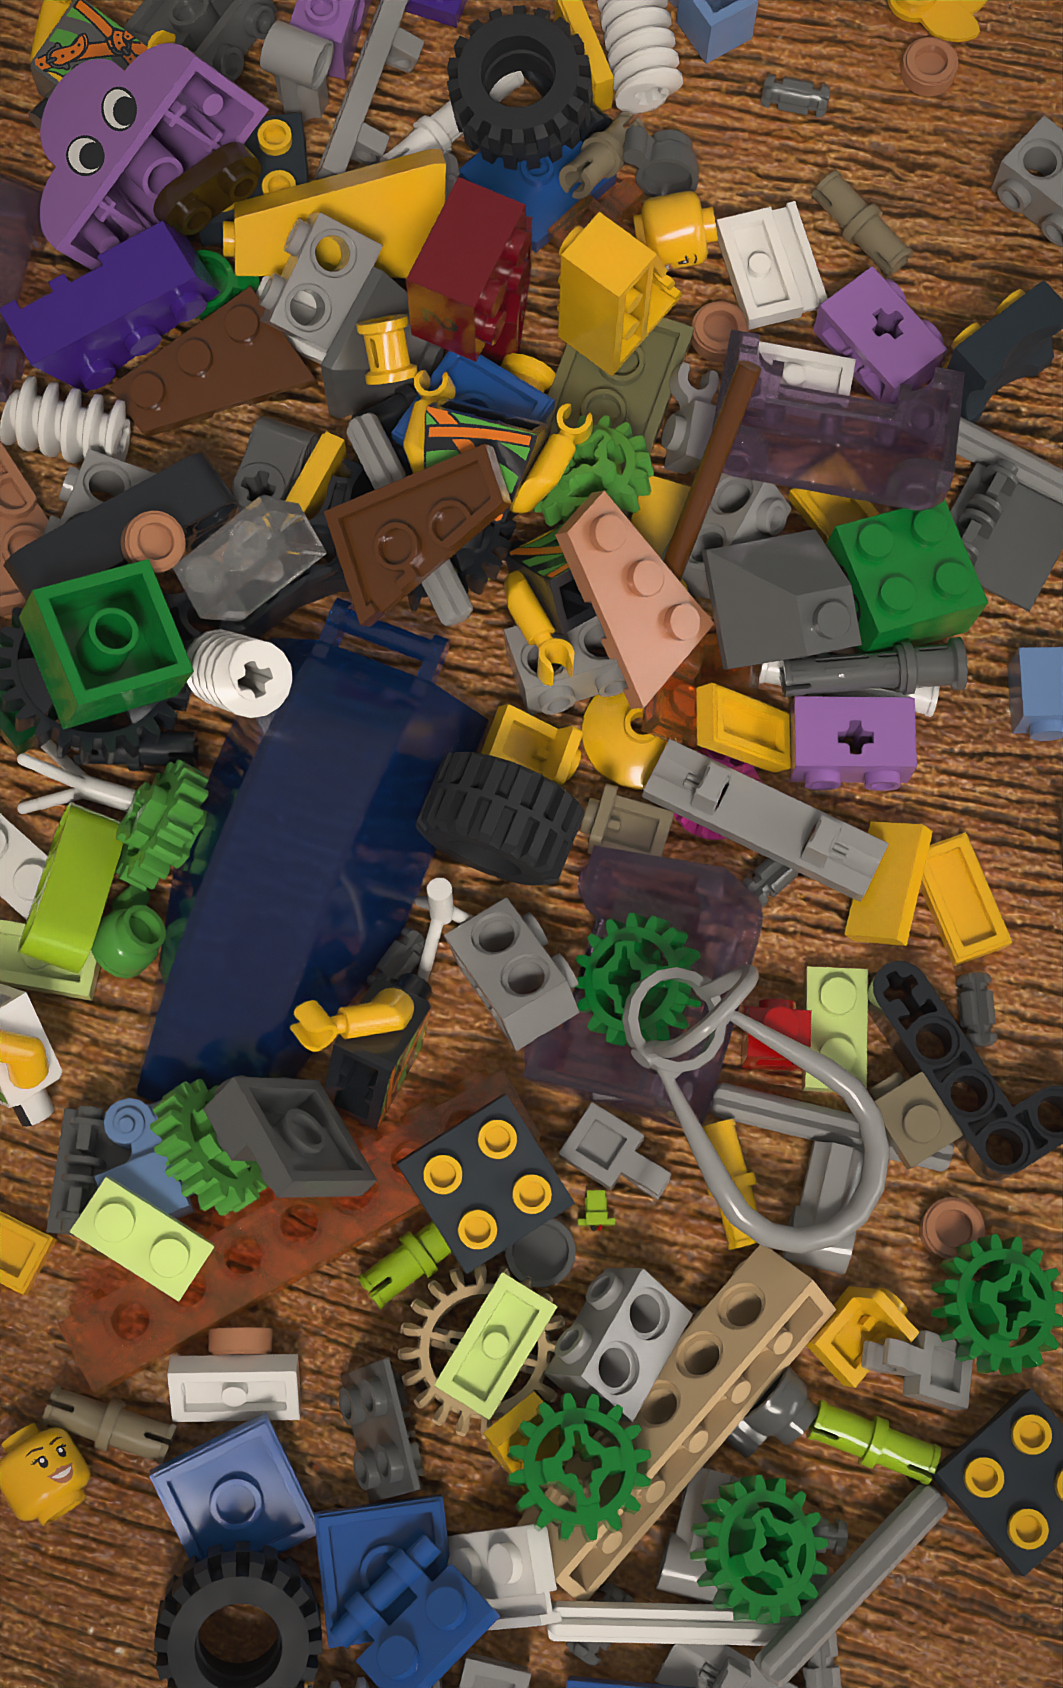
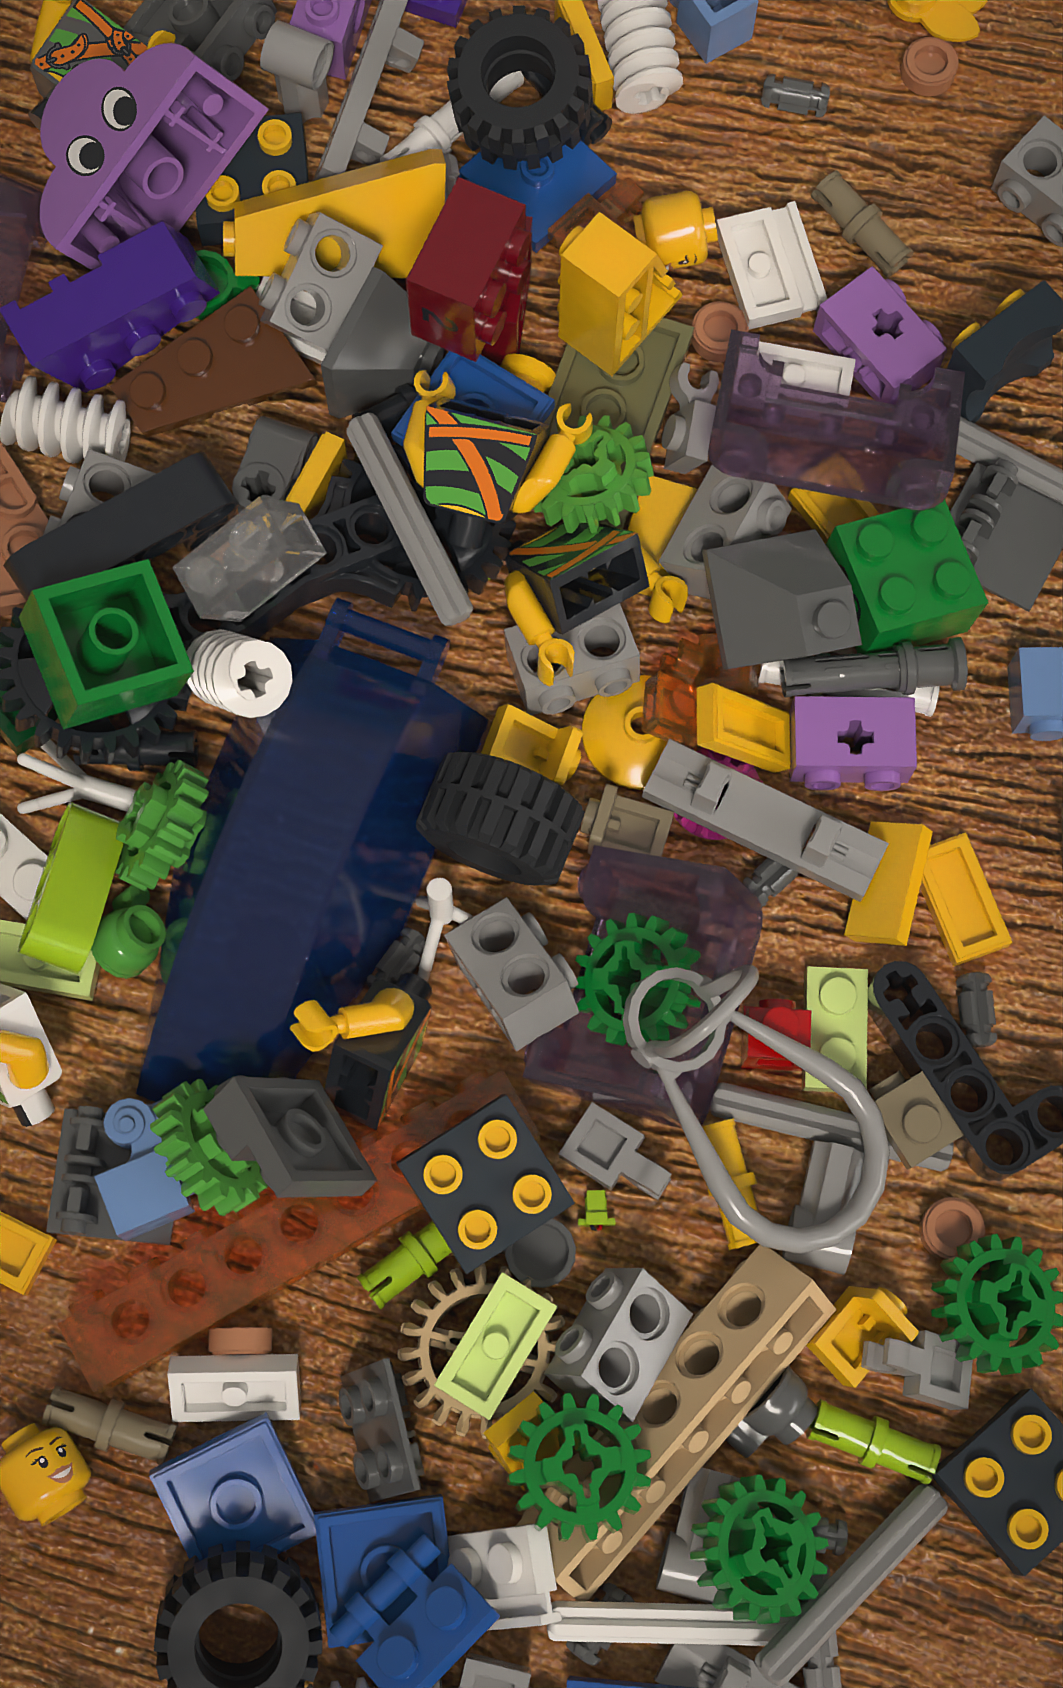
yellowish green plate [70,1175,215,1302] -> none
nougat tile [120,511,186,574] -> none
dark brown plate [153,142,261,236] -> none
reddish brown wing [324,444,512,627] -> none
yellow bush [356,314,418,385] -> none
nougat wing [555,490,715,709] -> none
dark tan pin [559,112,645,199] -> none
dark grey piece [623,126,699,197] -> none
reddish brown bar [663,360,762,582] -> none

